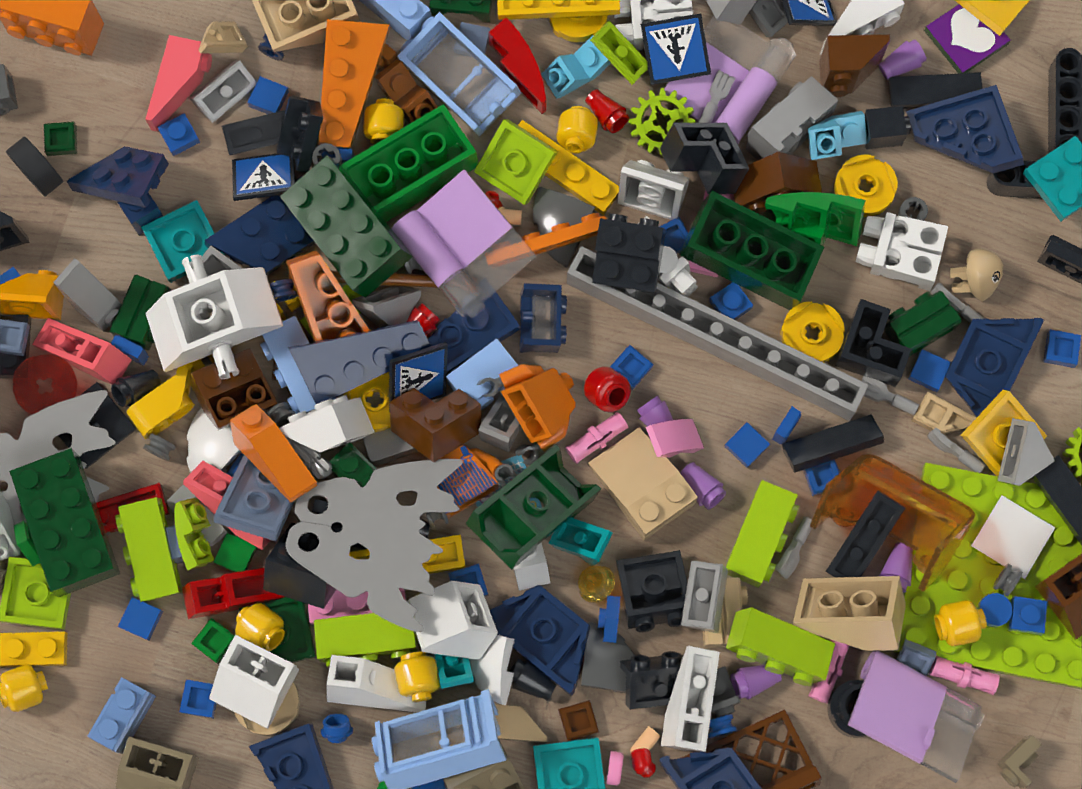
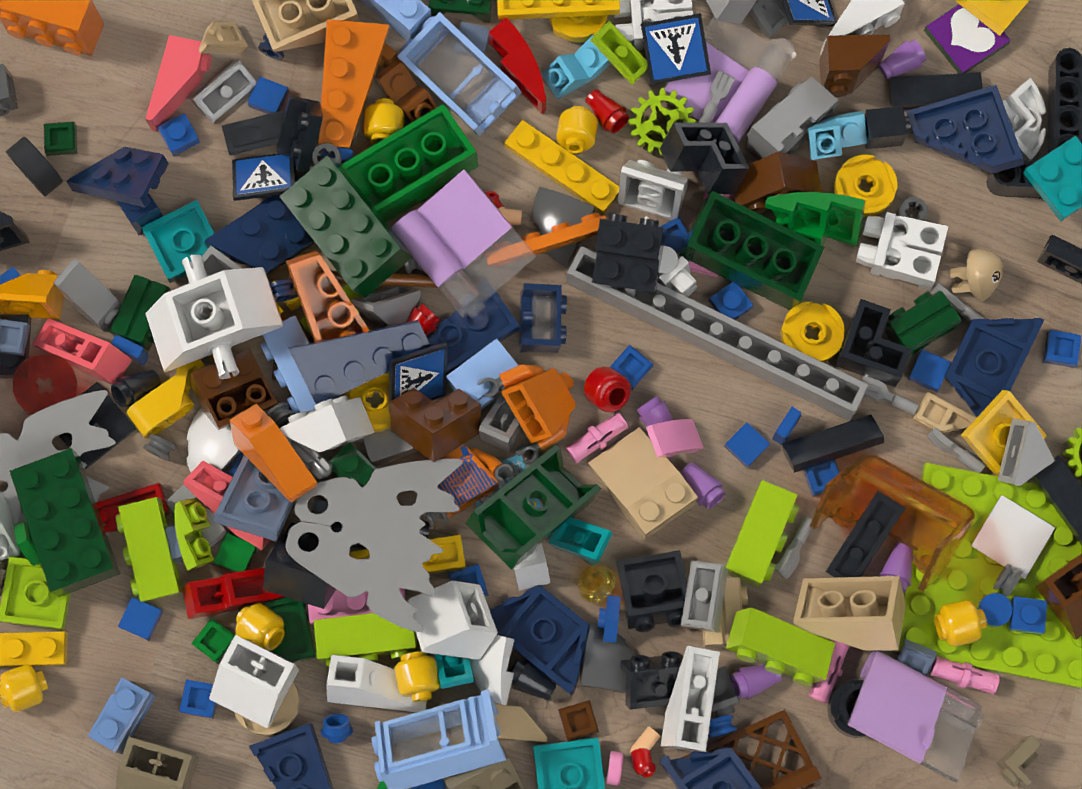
lime plate [474,119,558,205] -> none
none -> white brick [1003,78,1046,161]

